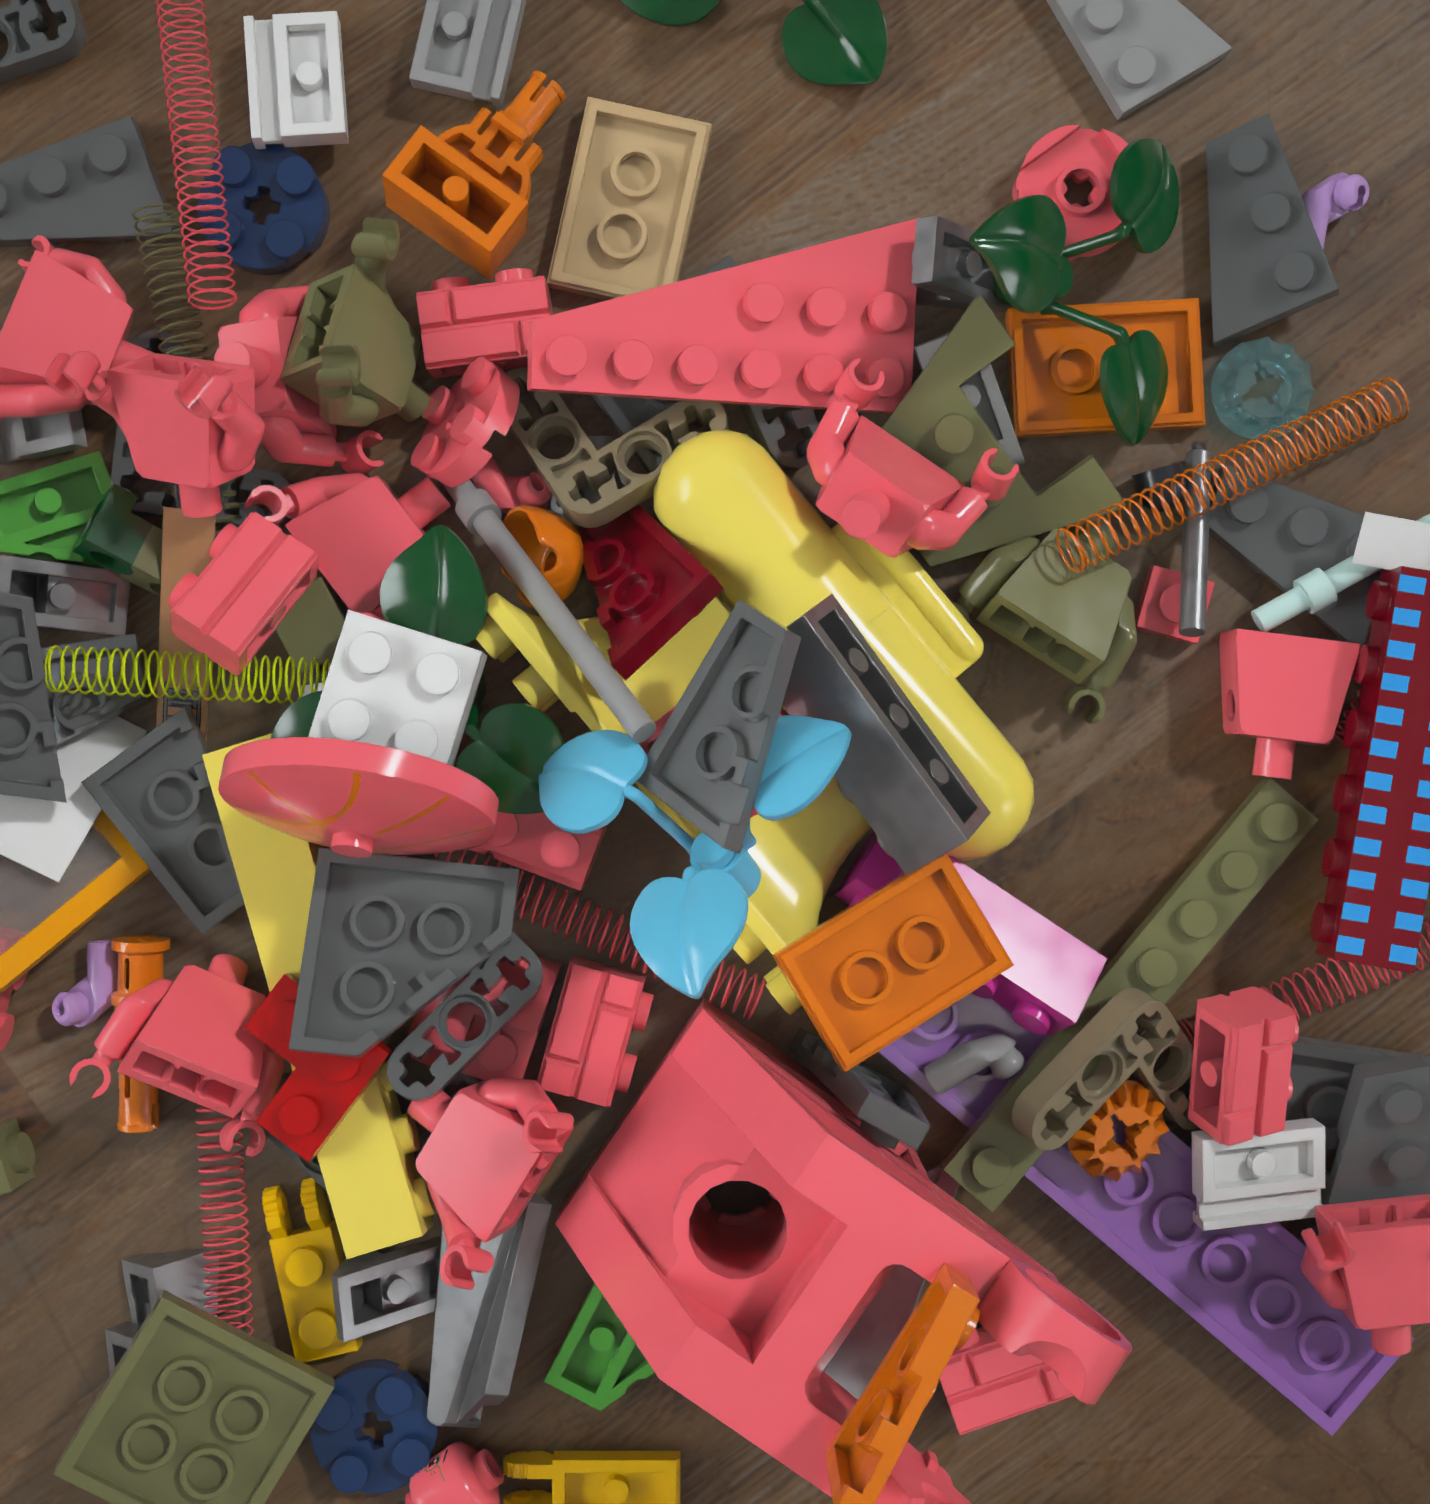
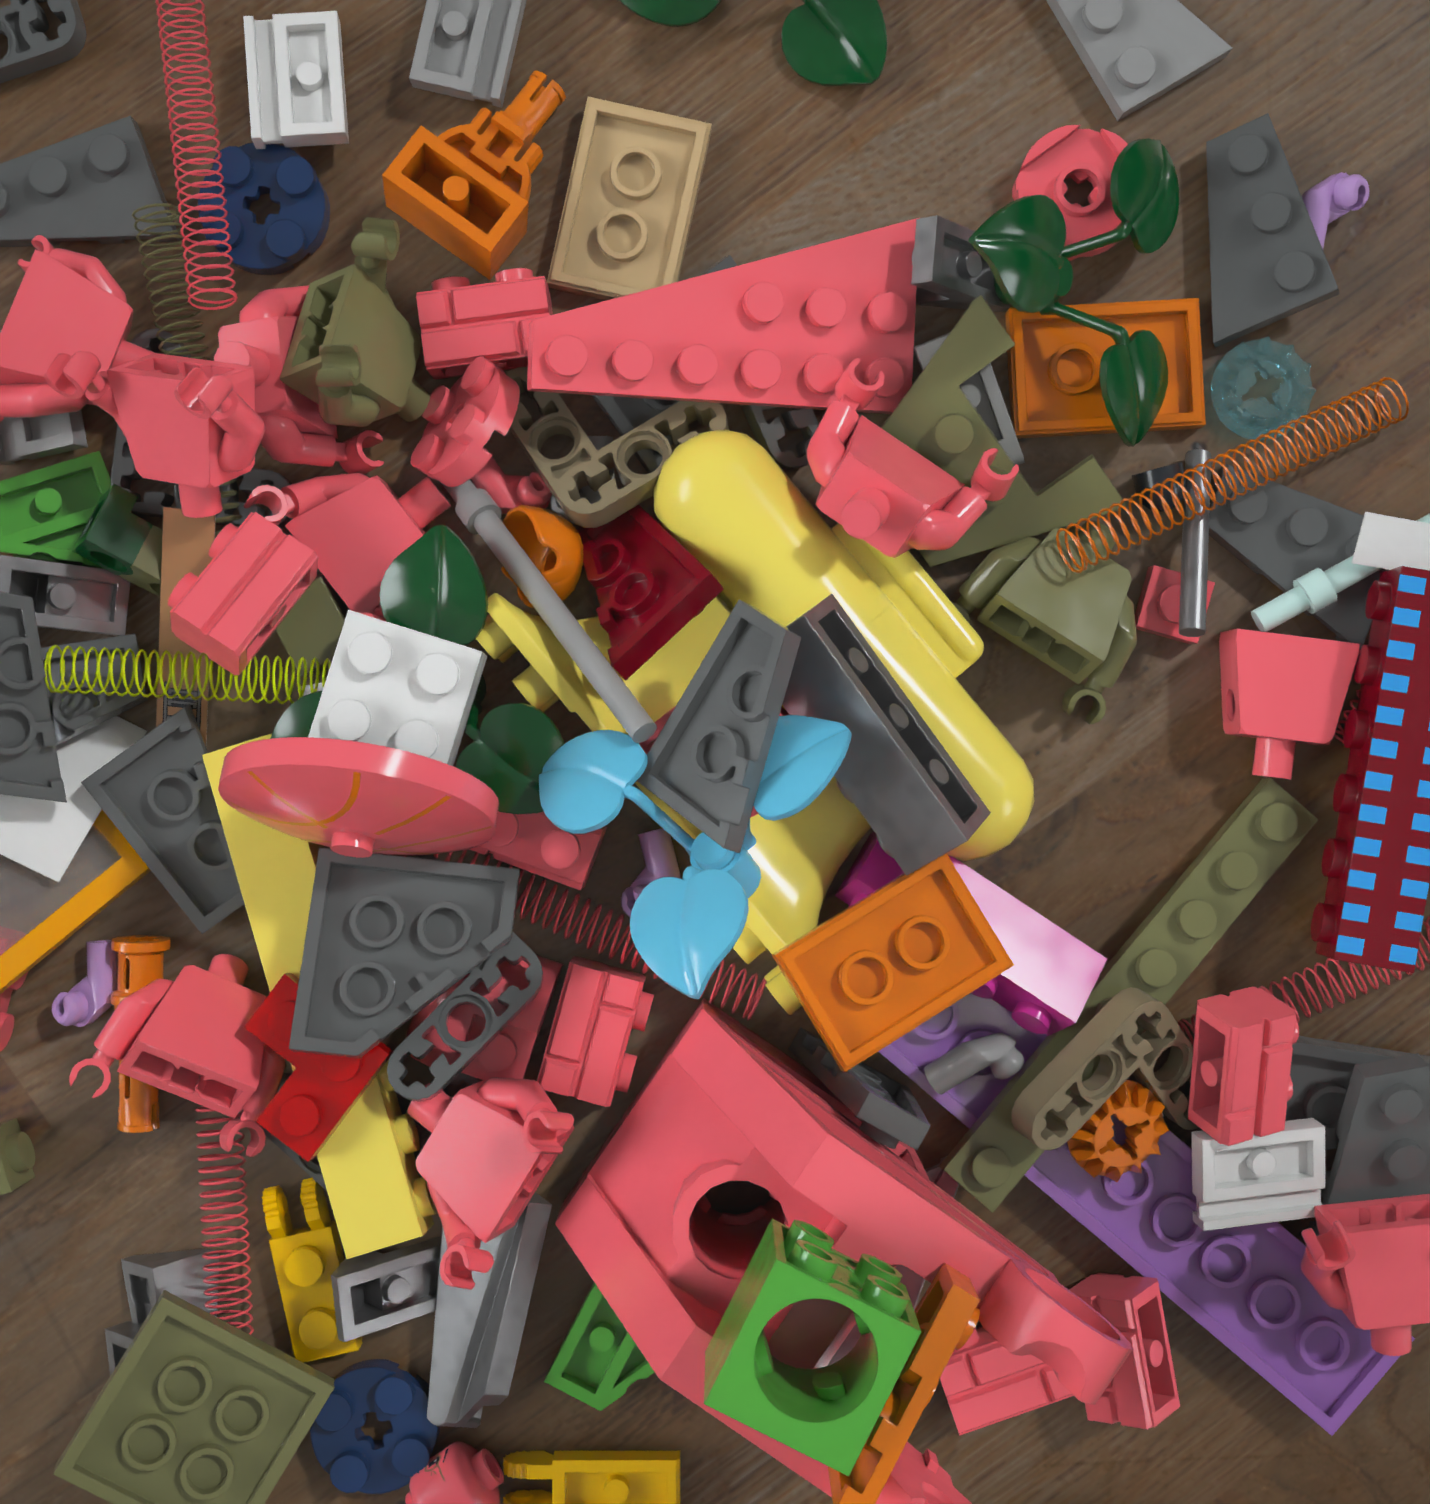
none -> lavender arm [621,828,681,917]
none -> bright green brick [704,1219,921,1476]
none -> coral brick [1069,1273,1180,1429]

